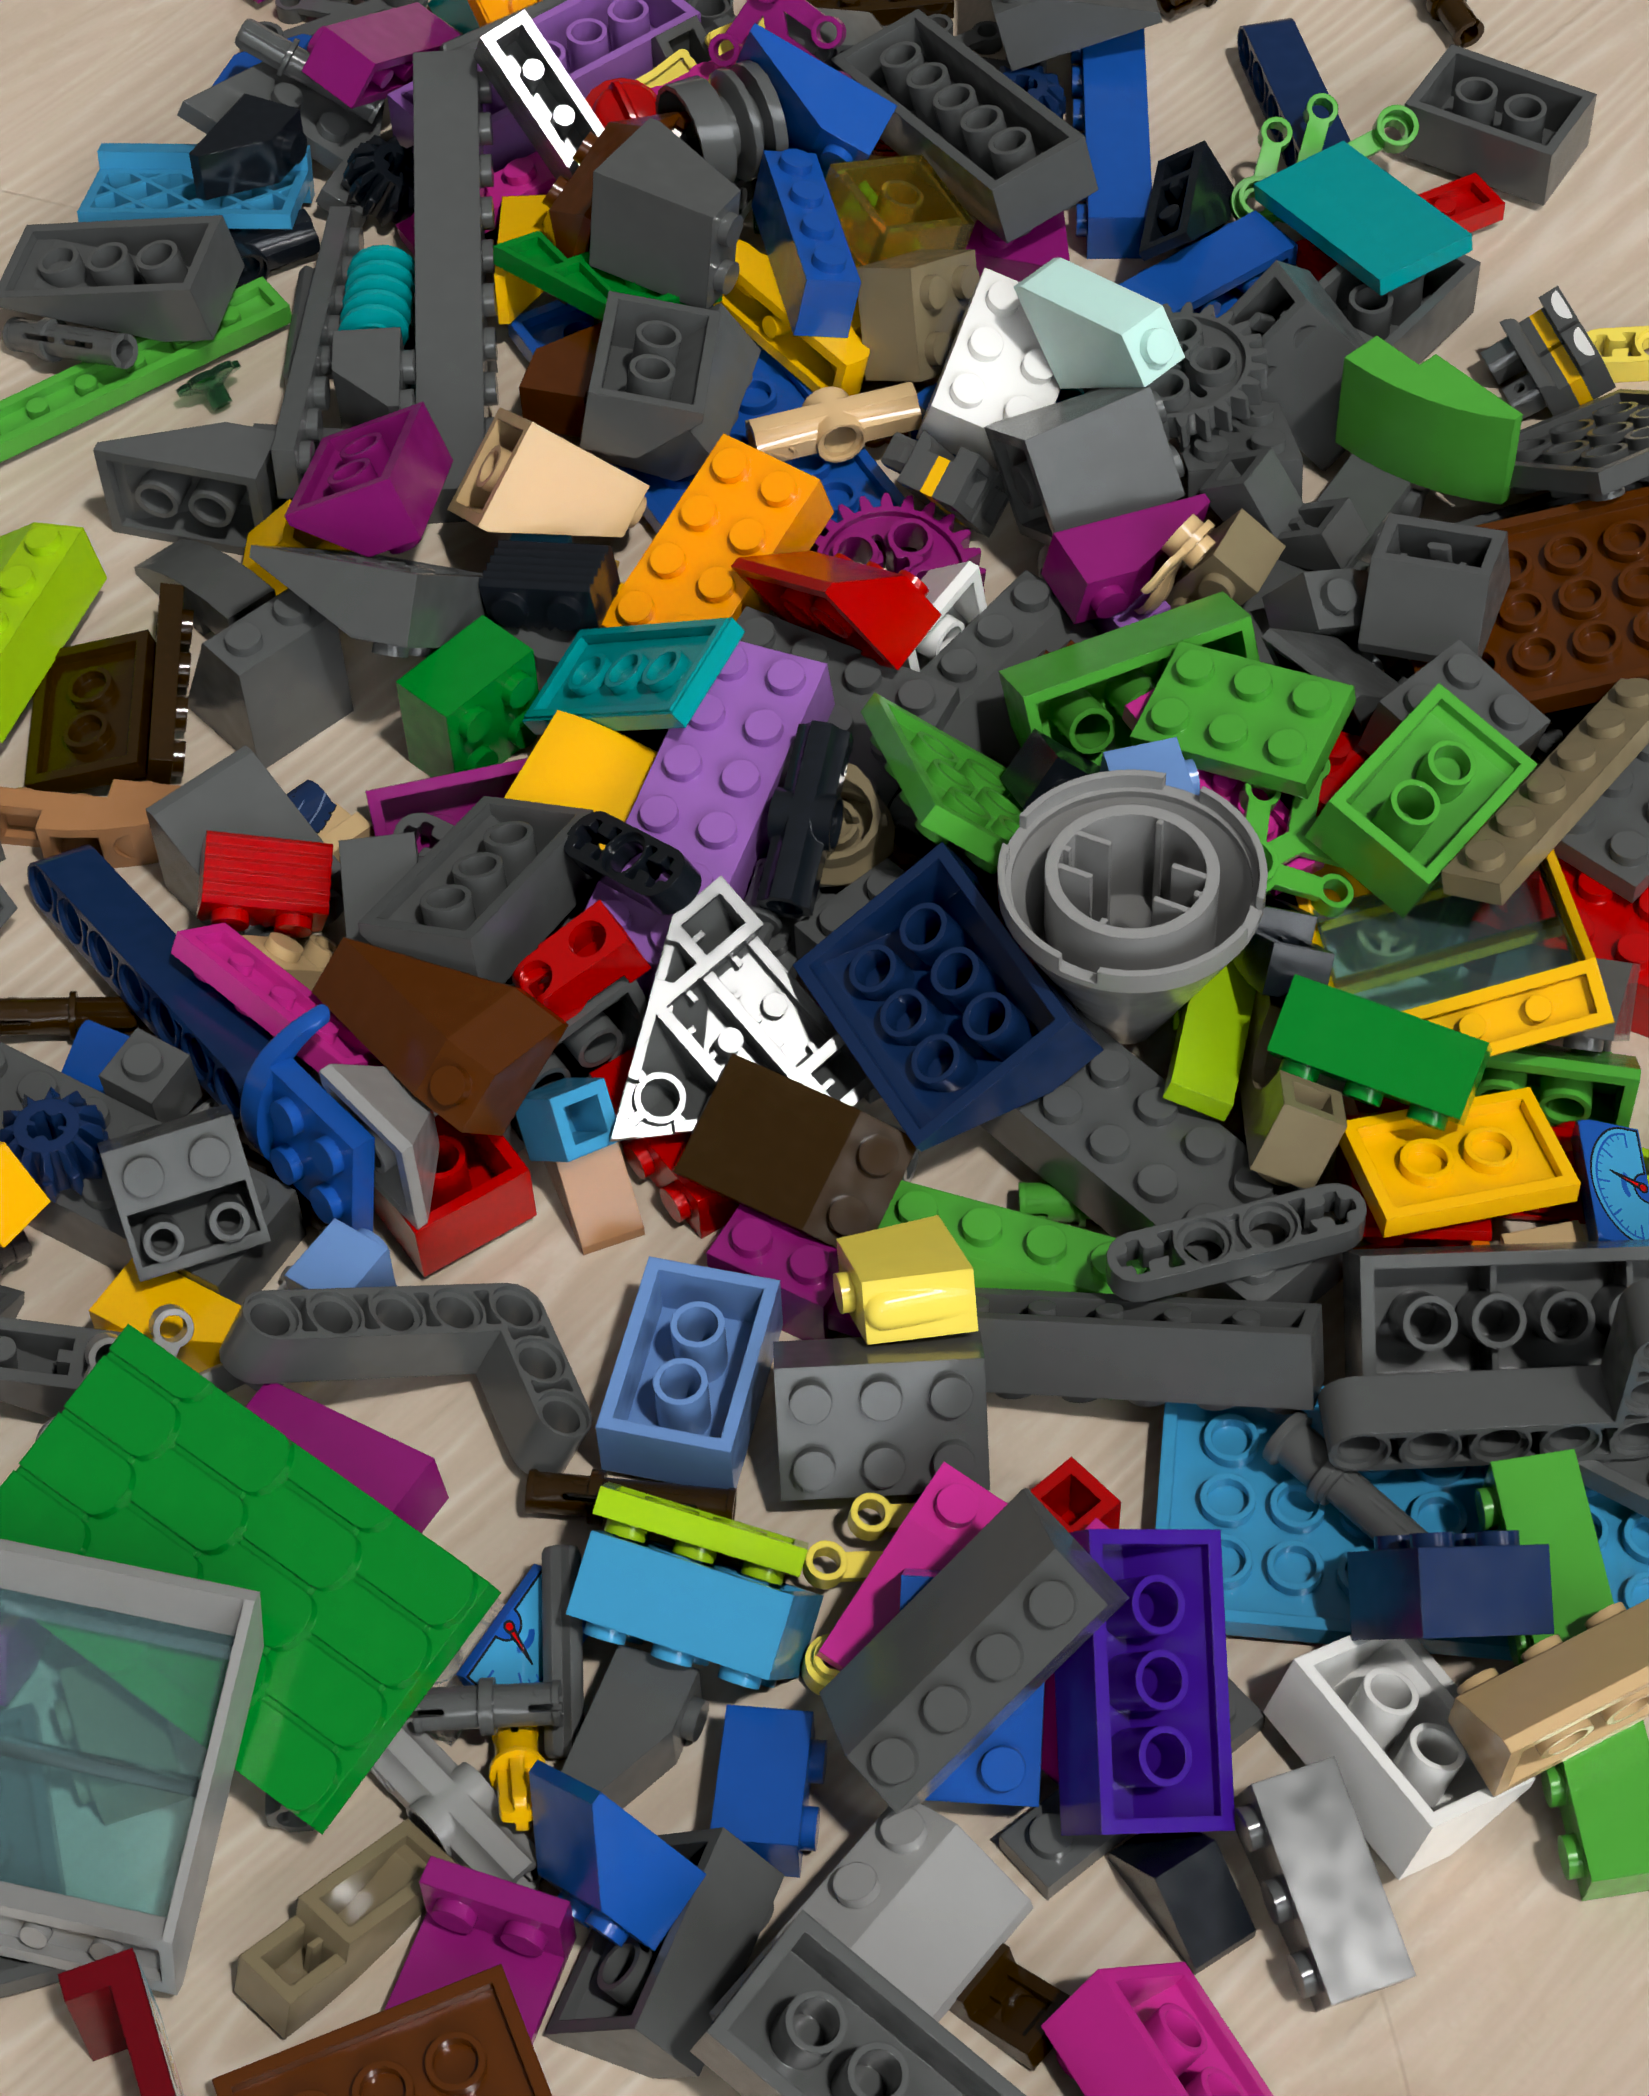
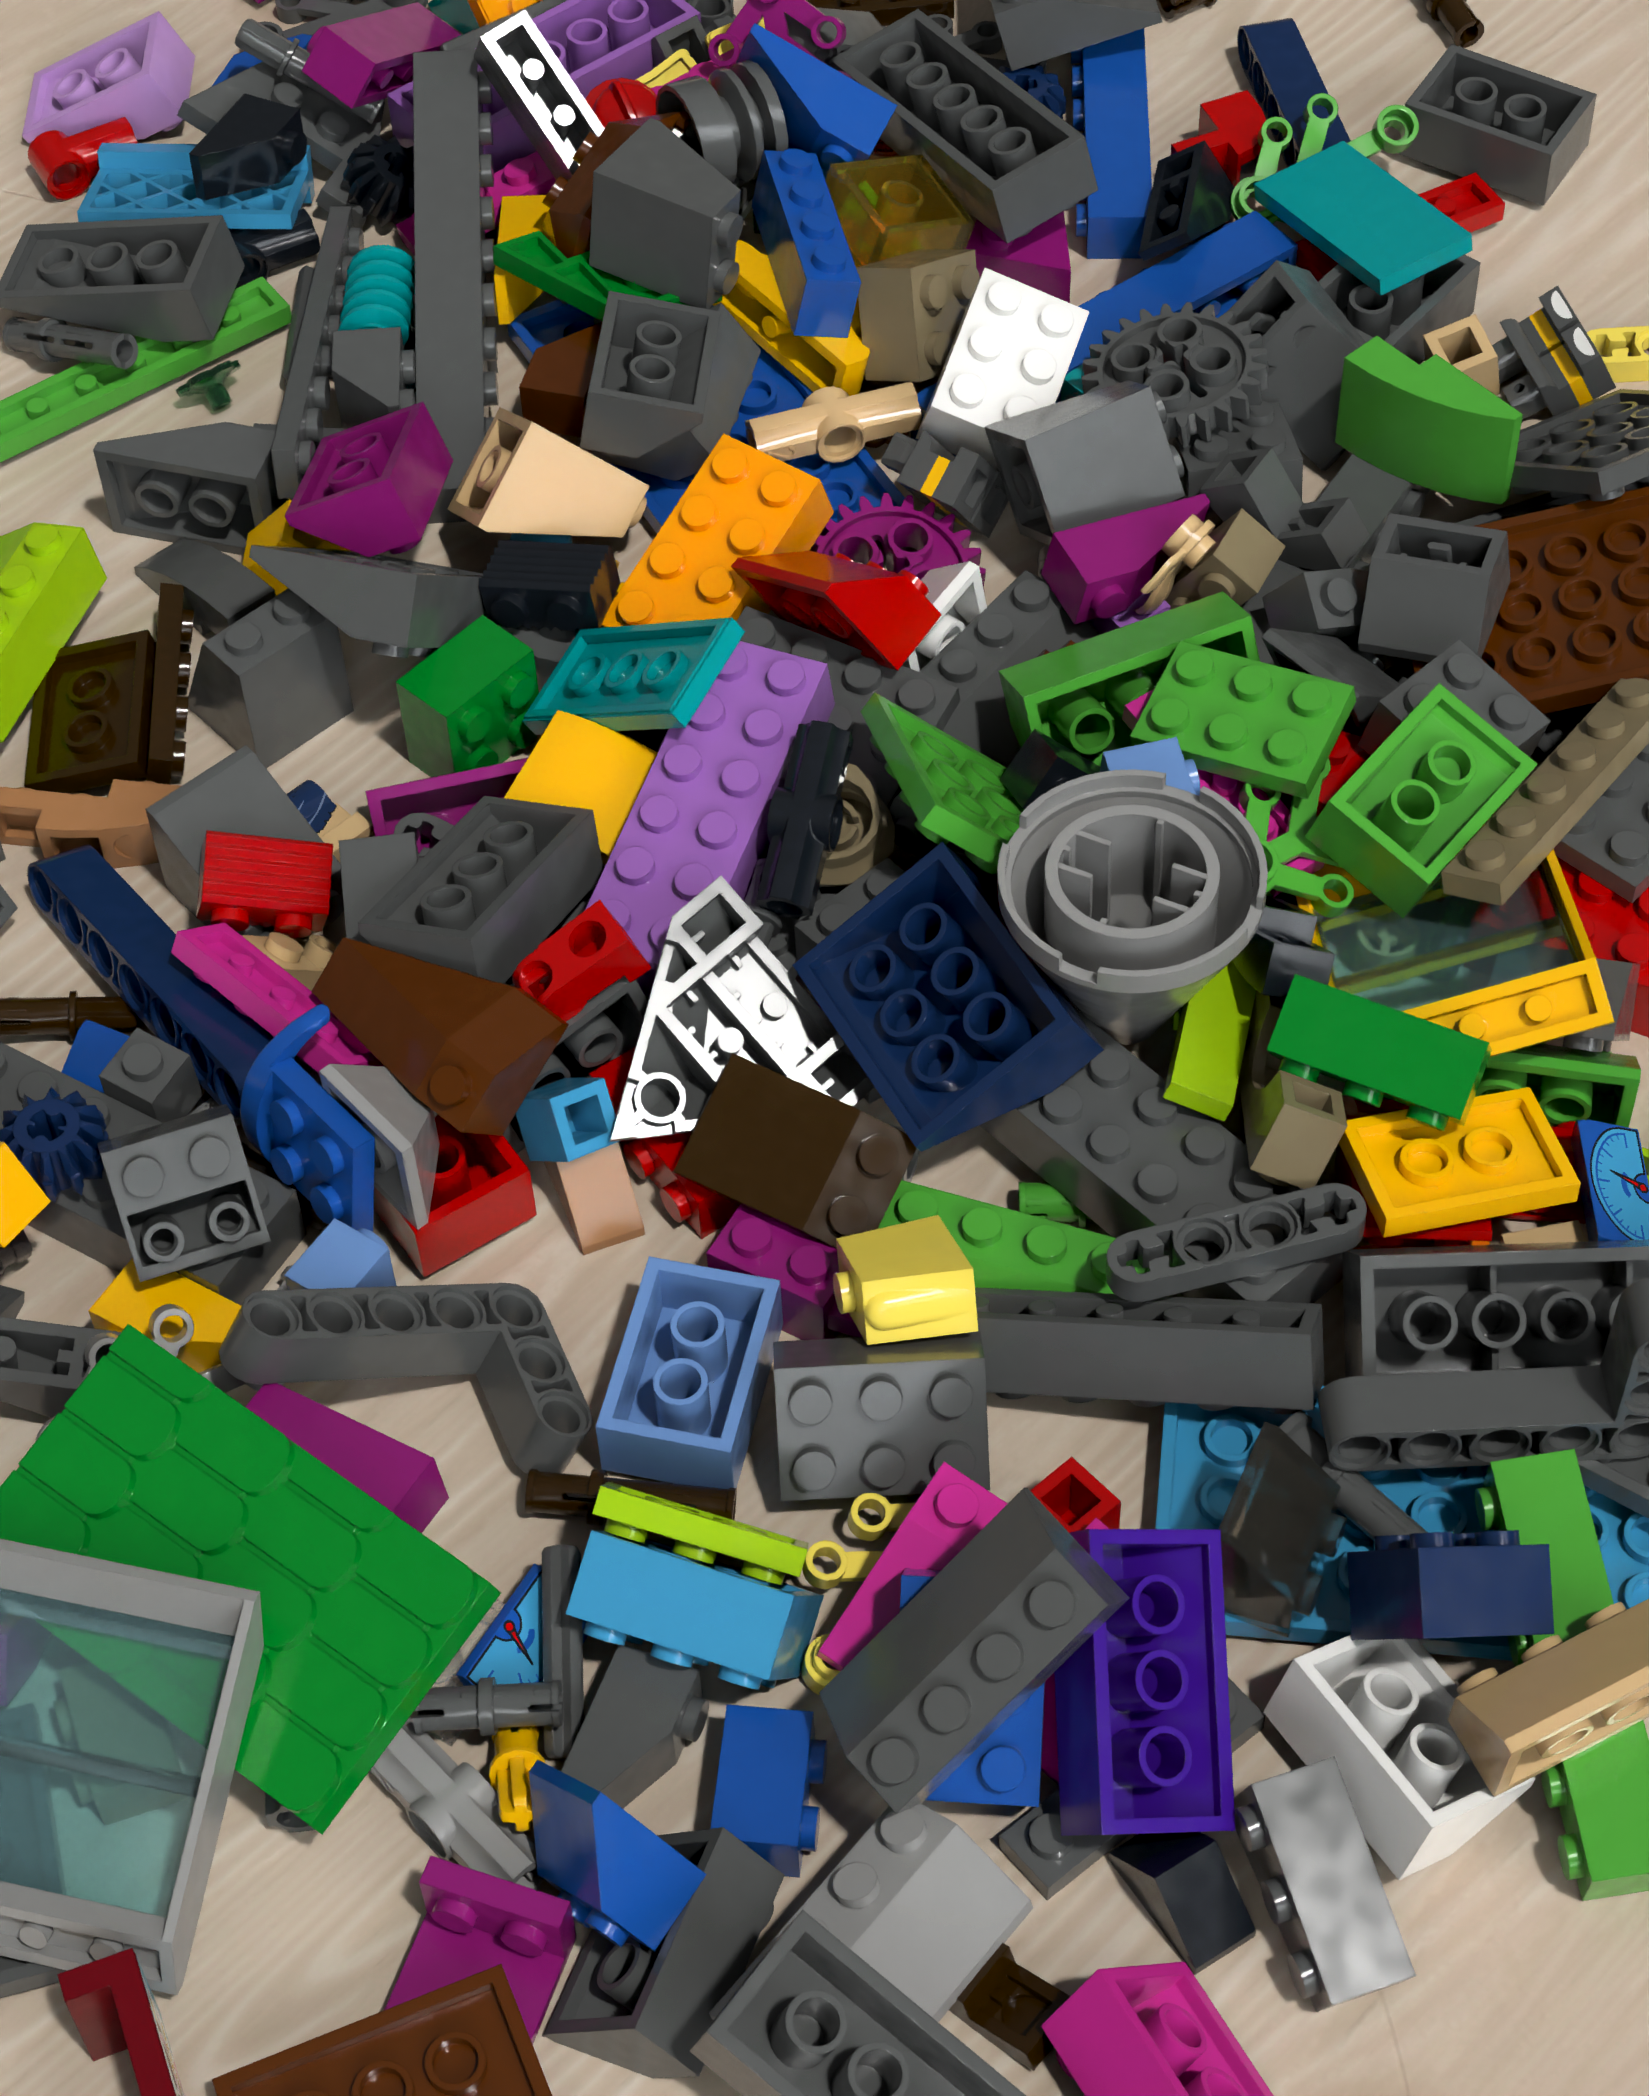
dark tan slope [234,1818,458,2040] -> none
black beam [564,811,702,915] -> none
light aqua slope [1014,257,1185,389] -> none
none -> lavender slope [22,11,195,143]
none -> red piece [28,117,138,200]
none -> red brick [1171,90,1267,188]
none -> clear smoke slope [1219,1422,1347,1638]
none -> tan brick [1423,314,1500,396]

